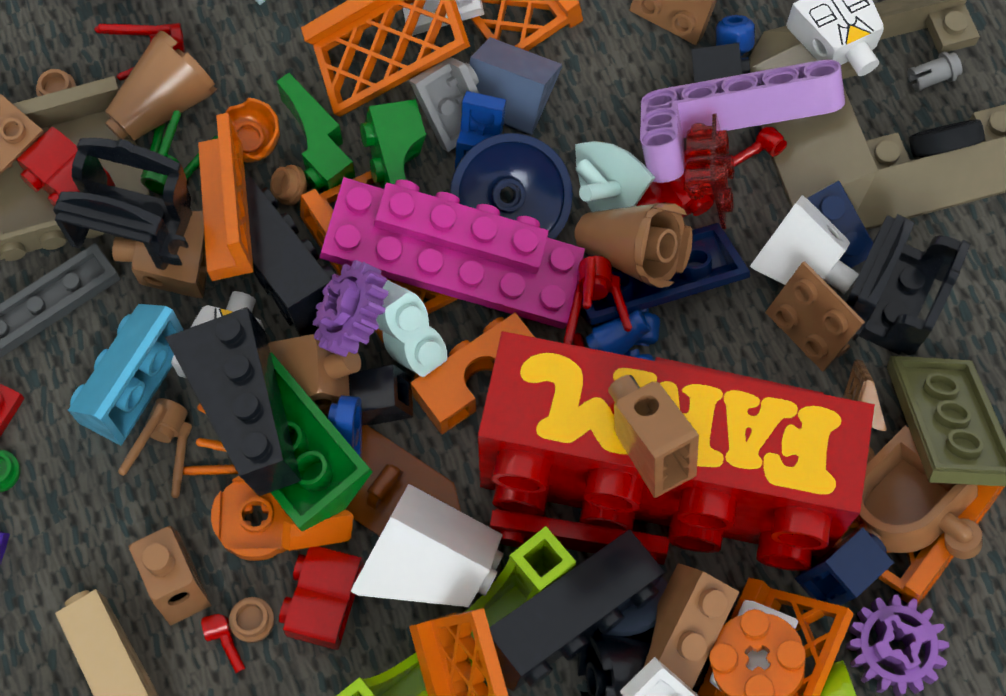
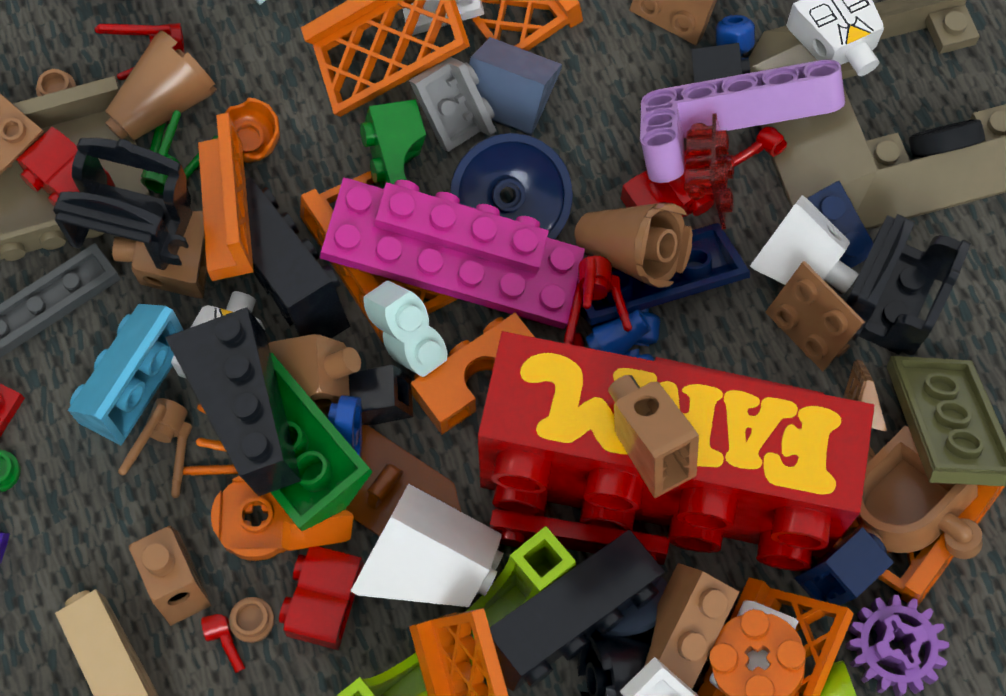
medium nougat plate [270,165,307,206] -> none
green slope [276,73,356,191] -> none
medium lavender gear [313,260,389,357] -> none
blue slope [455,91,506,169] -> none
light aqua shield [575,141,655,212] -> none
light grey pin [907,51,962,92] -> none

